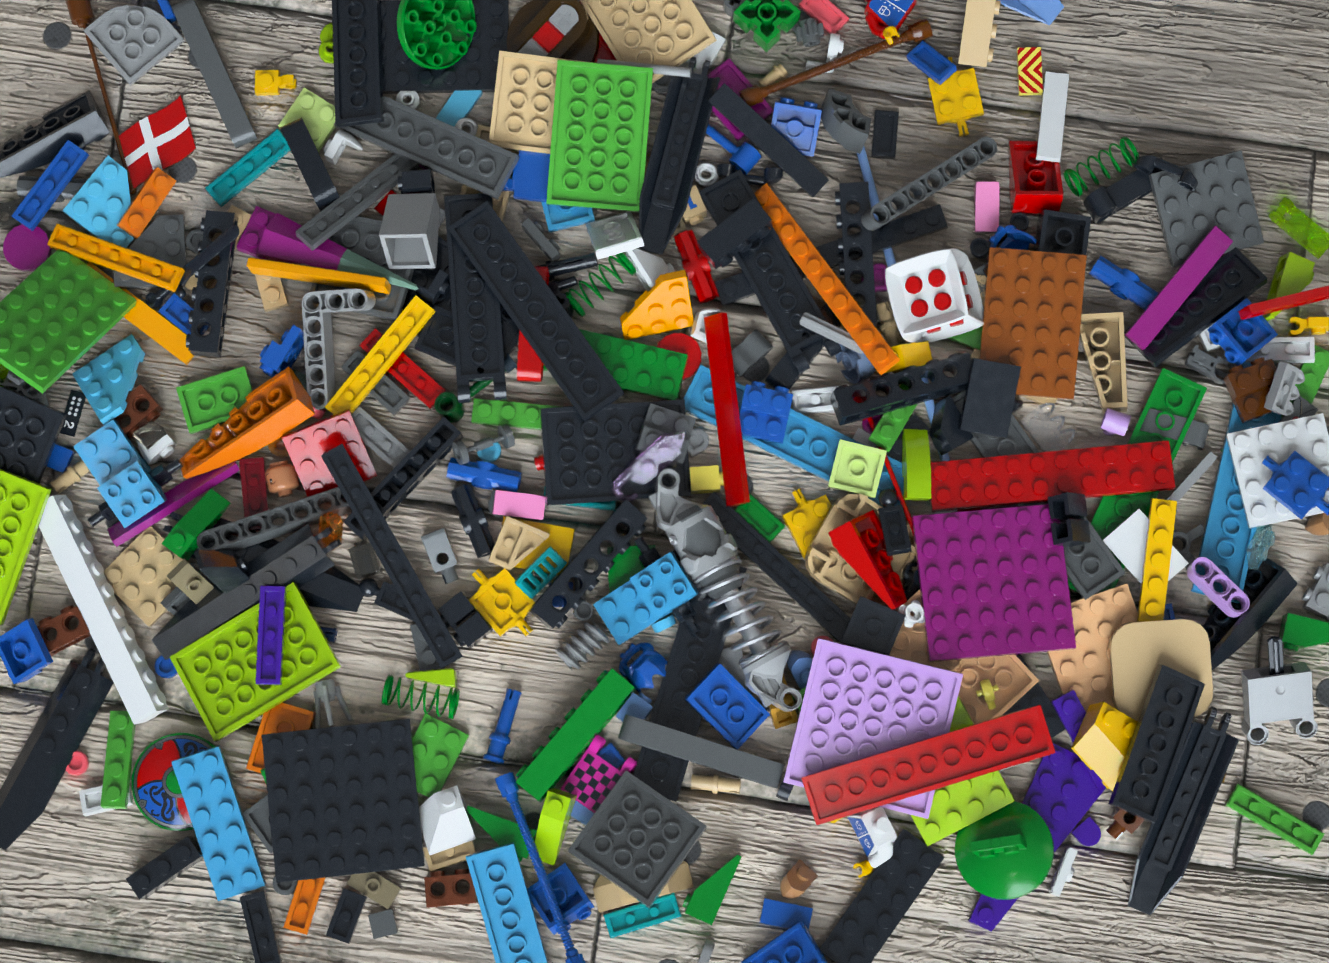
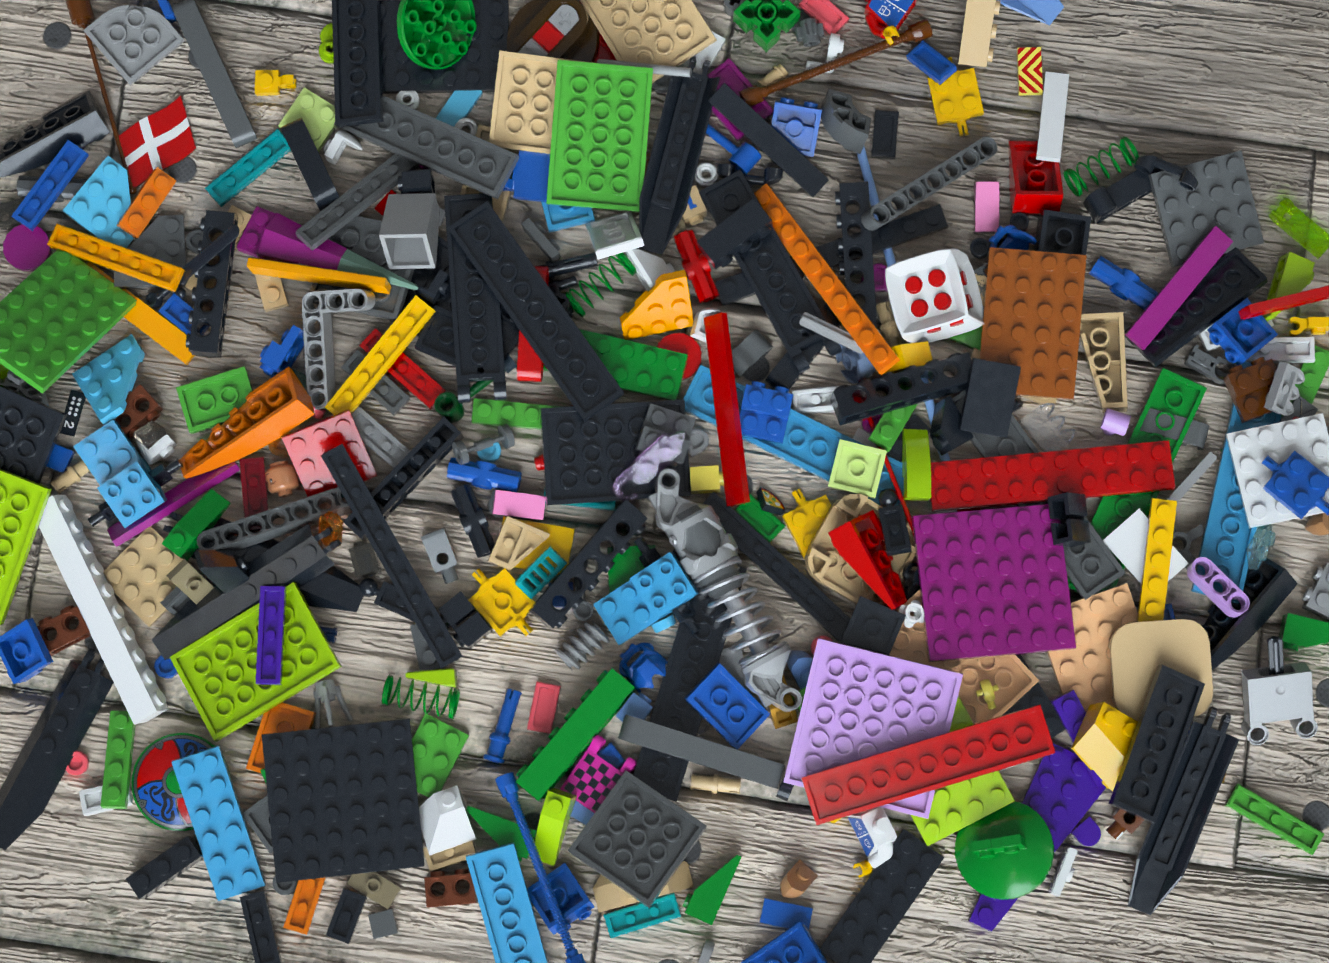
none -> coral tile [527,682,561,734]
none -> tile [756,487,785,515]

